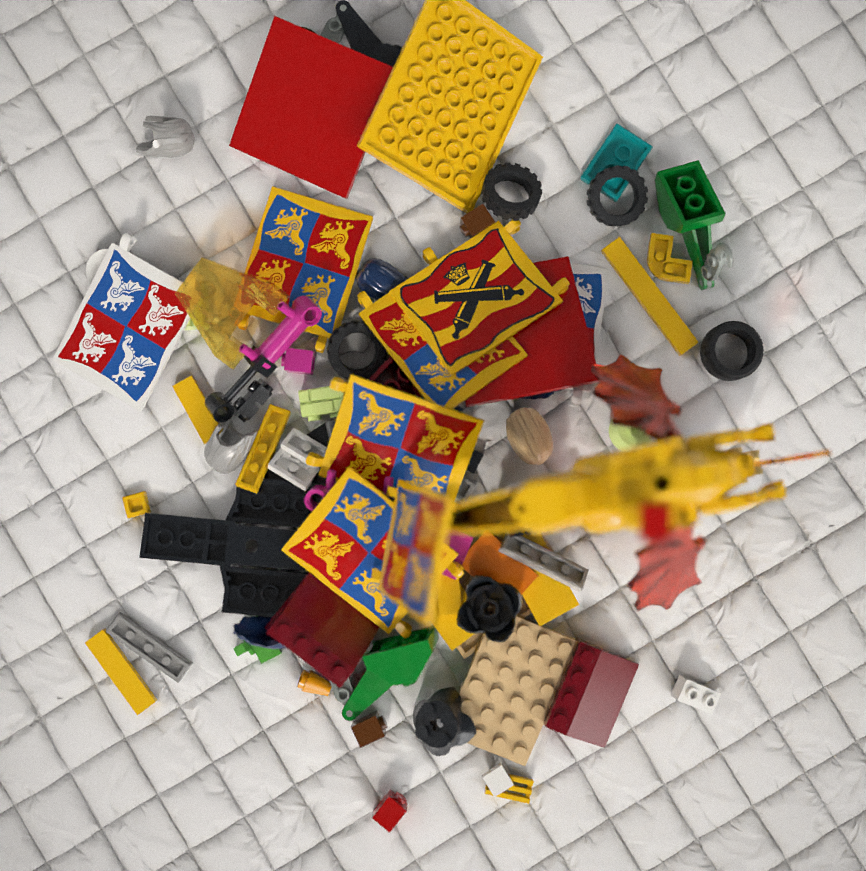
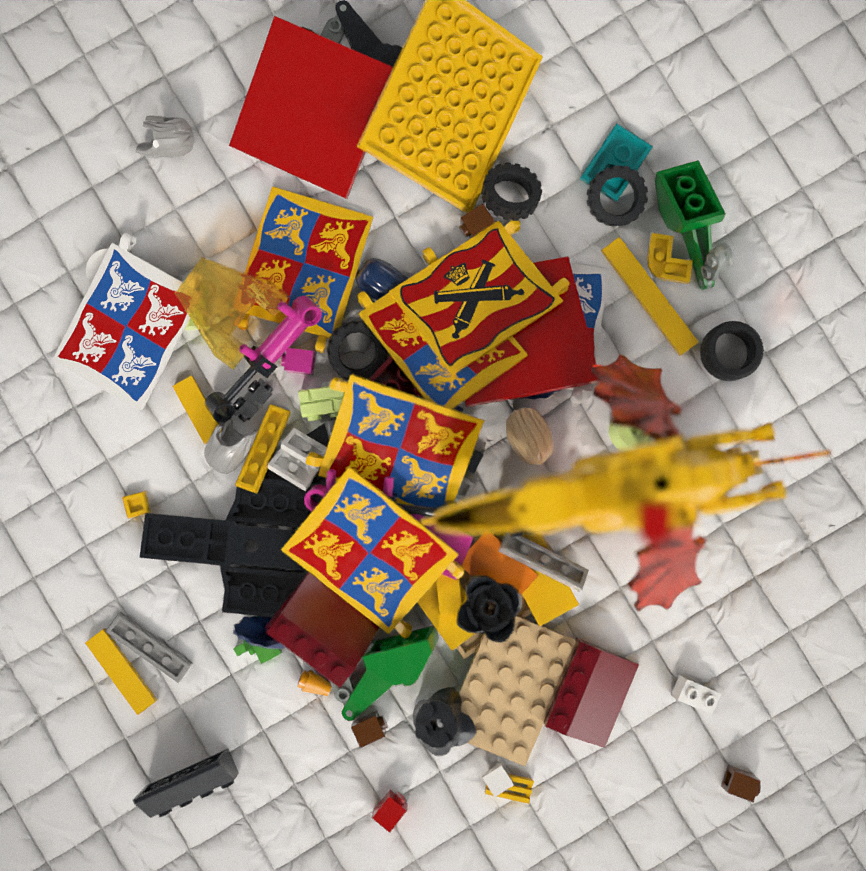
flag [371,479,455,626] -> none
none -> black slope [133,749,239,818]
none -> reddish brown brick [721,765,761,803]

